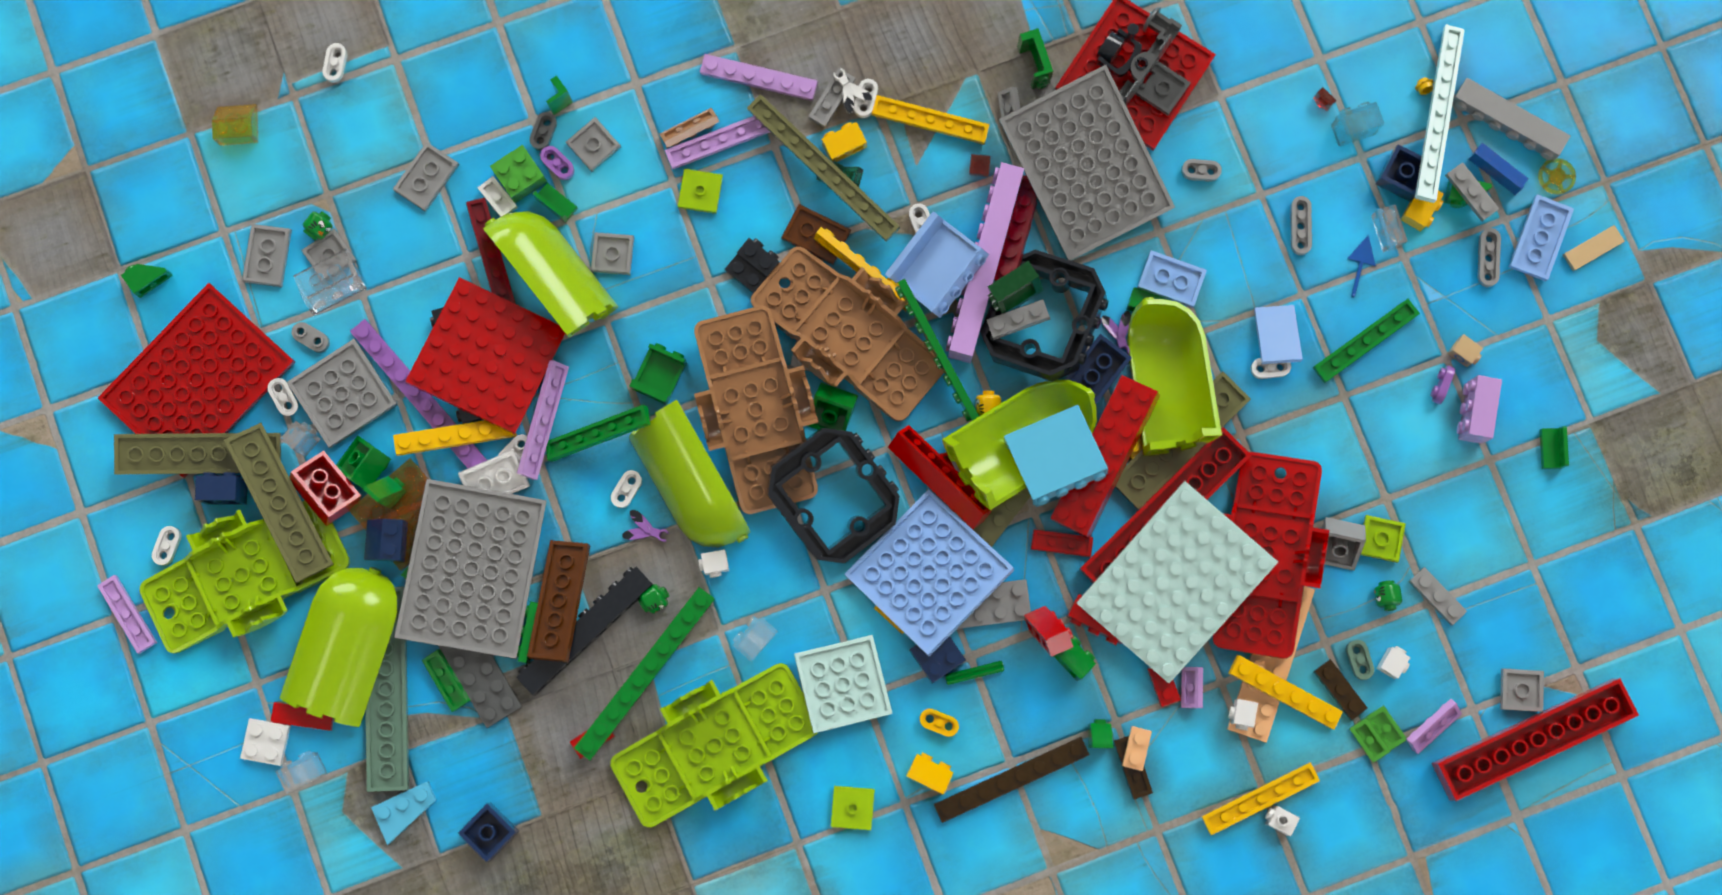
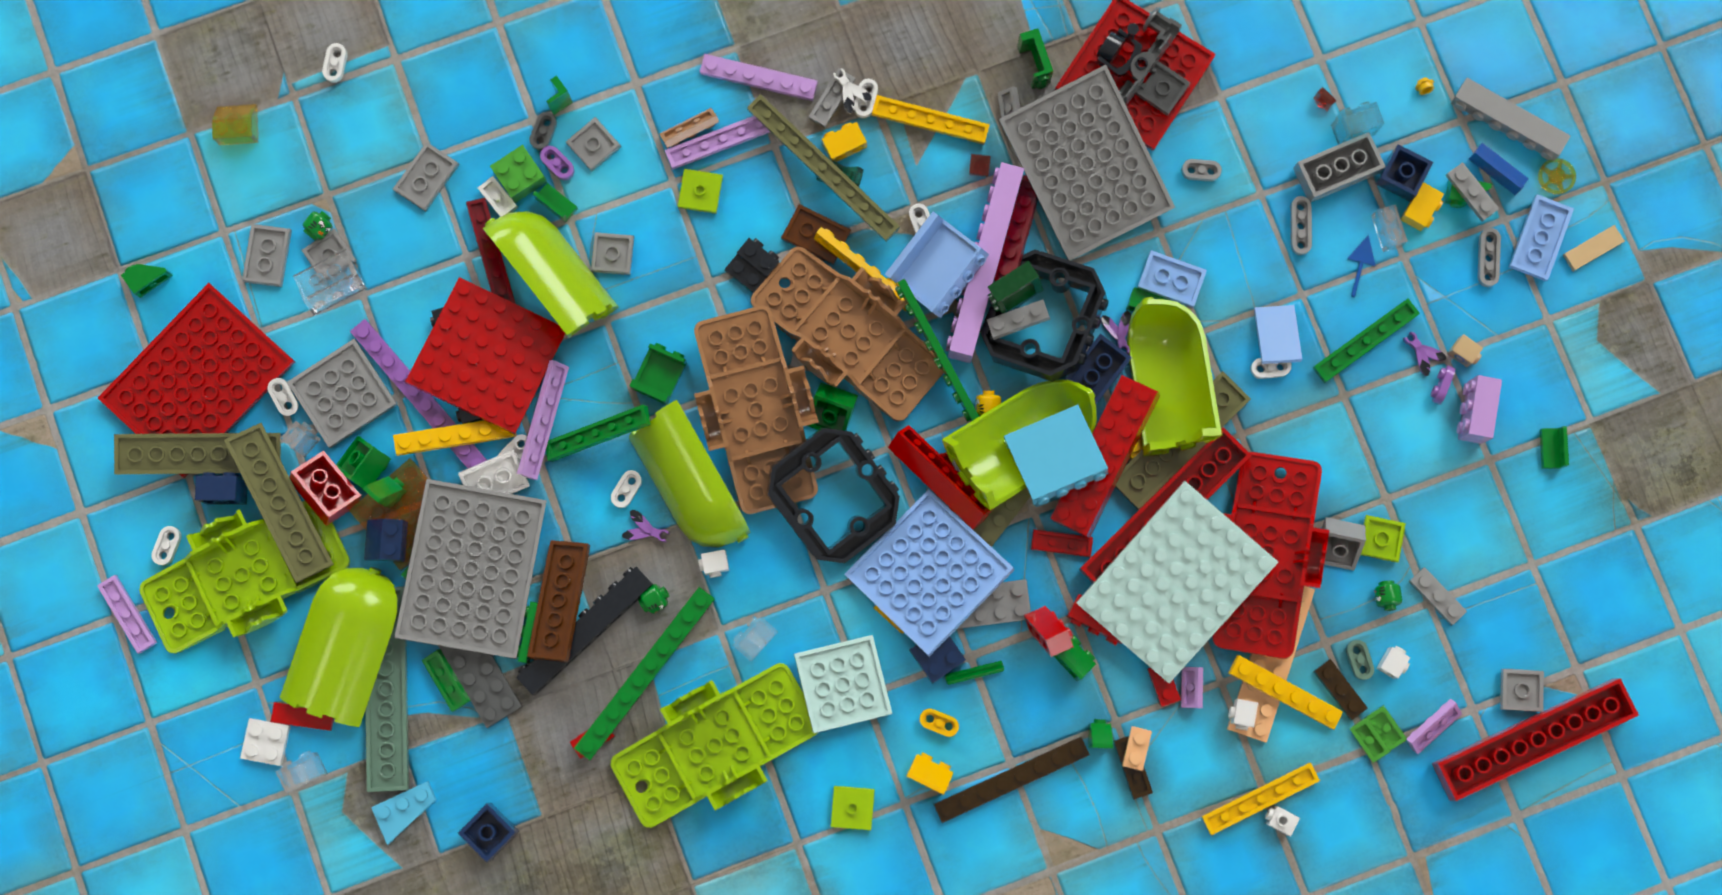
light grey plate [292,322,330,353] -> none
light aqua plate [1415,25,1465,203] -> none
none -> light grey brick [1293,132,1386,202]
none -> medium lavender piece [1403,332,1446,376]

